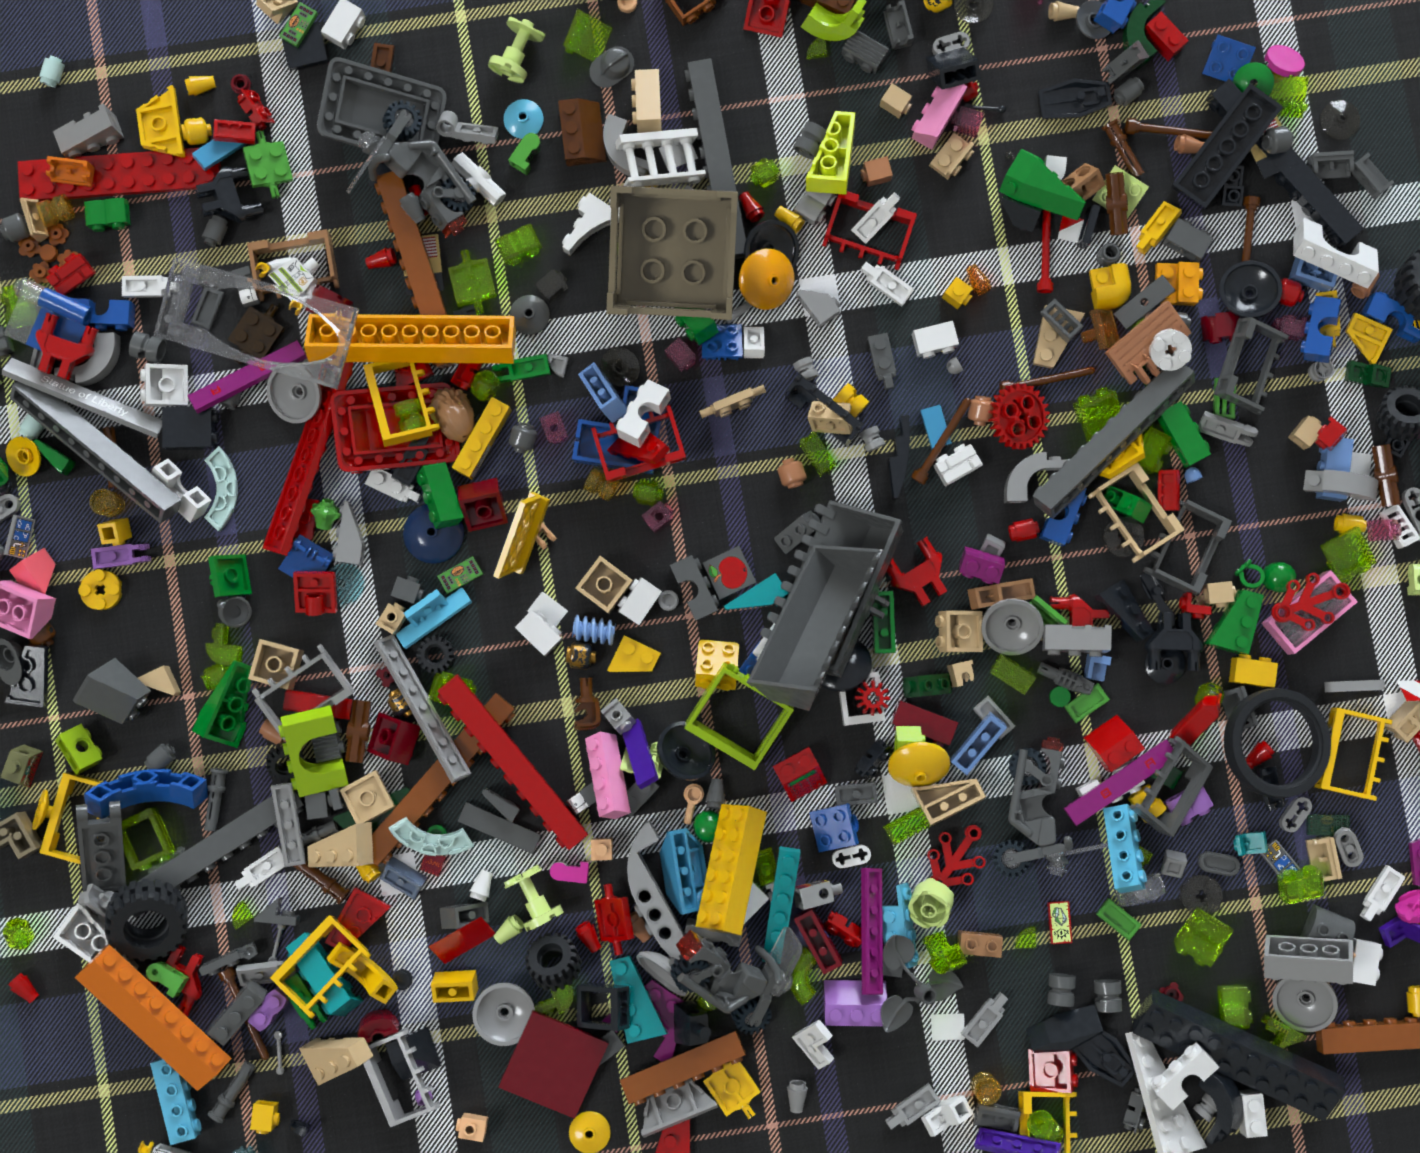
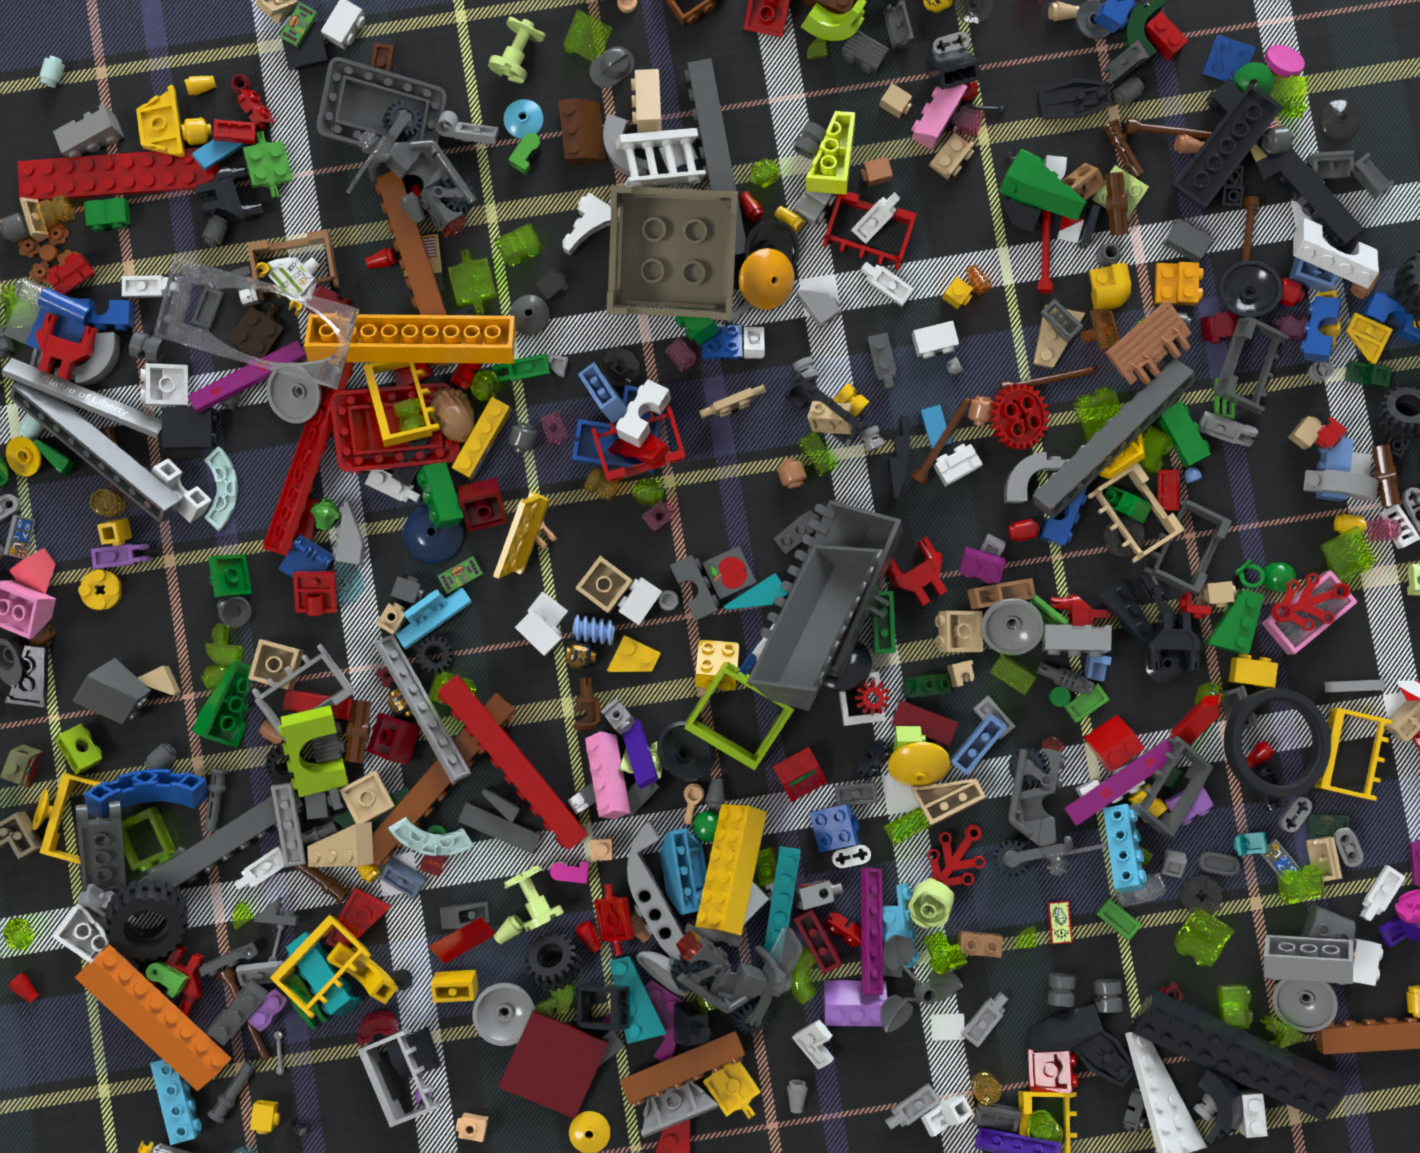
orange hinge [46,156,95,187] -> none
tan wedge [299,1037,373,1085] -> none
white piece [451,152,506,207] -> none
white cone [470,870,493,902] -> none
dark grey tile [1114,275,1176,330] -> none
yellow hinge [1136,201,1182,255] -> none
white plate [1149,329,1192,371] -> none
white arch [1150,1042,1219,1110] -> none

